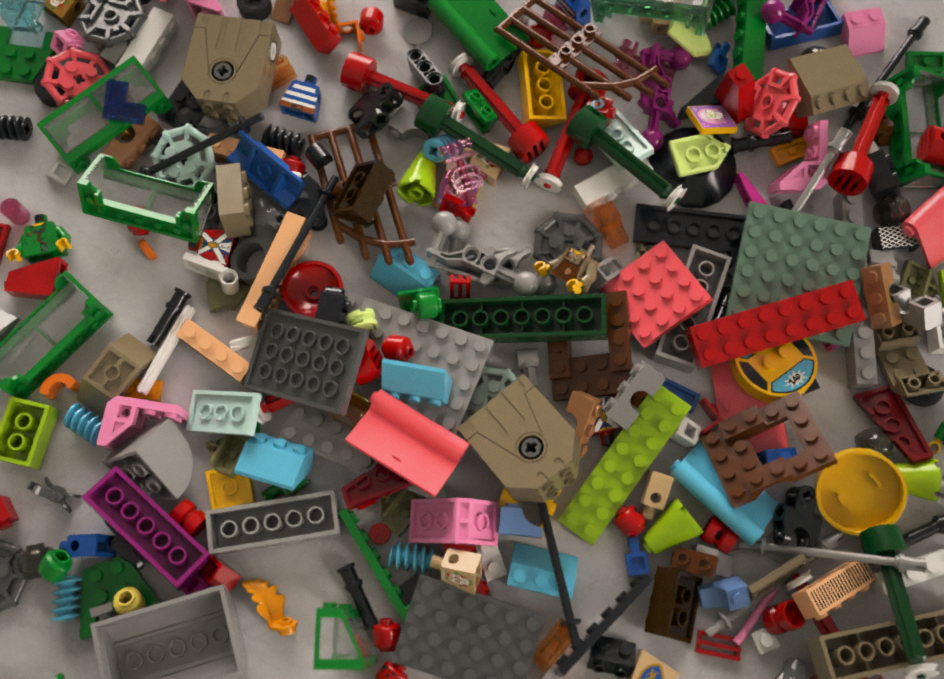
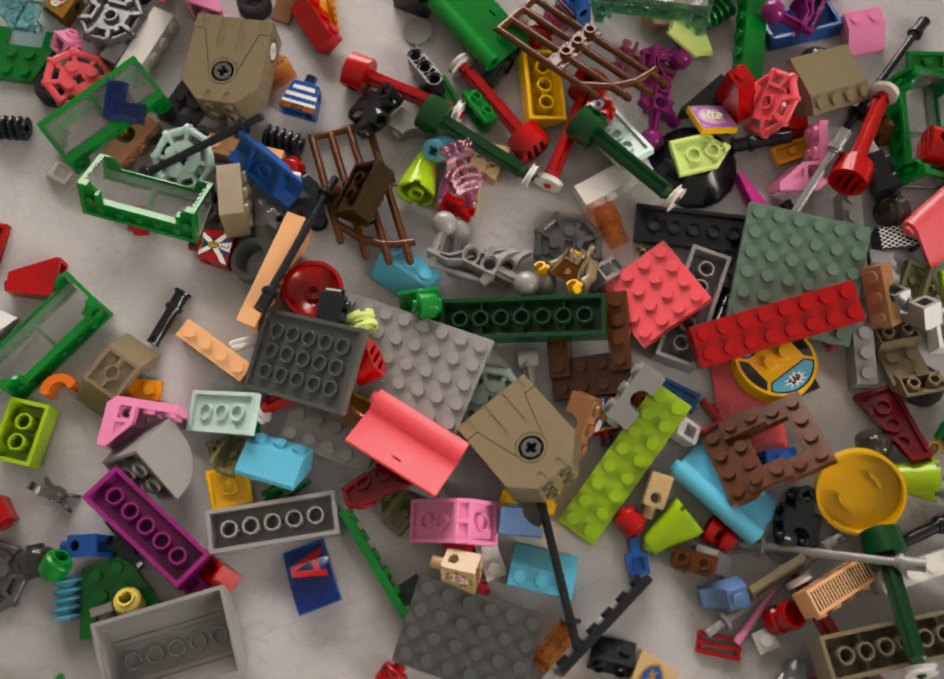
clear pink brick [0,198,30,226] -> none
green torso [6,214,72,264] -> none
medium azure piece [63,403,102,446] -> none
white axle [136,305,196,395] -> none
orange tile [138,238,158,261] -> none
red wheel [169,498,206,538] -> none
white plate [182,252,240,295] -> none
olive slope [206,278,251,313] -> none
light orange plant [241,578,298,636] -> none
black brick [305,142,333,170] -> none
windscreen [313,603,377,670] -> none
black pin [336,562,379,630] -> none
orange bracket [337,20,365,52] -> none
red head [359,6,384,36] -> none
red tile [369,523,391,545] -> none
red head [372,617,401,653] -> none
red head [381,334,414,362] -> none
medium azure slope [381,358,453,407] -> none
medium azure piece [388,541,435,575] -> none
red tile [450,275,471,299] -> none
red plate [573,147,593,166] -> none
dark brown slope [644,566,703,644] -> none
blue plate [707,41,730,76] -> none
none -> clear blue slope [283,538,343,616]

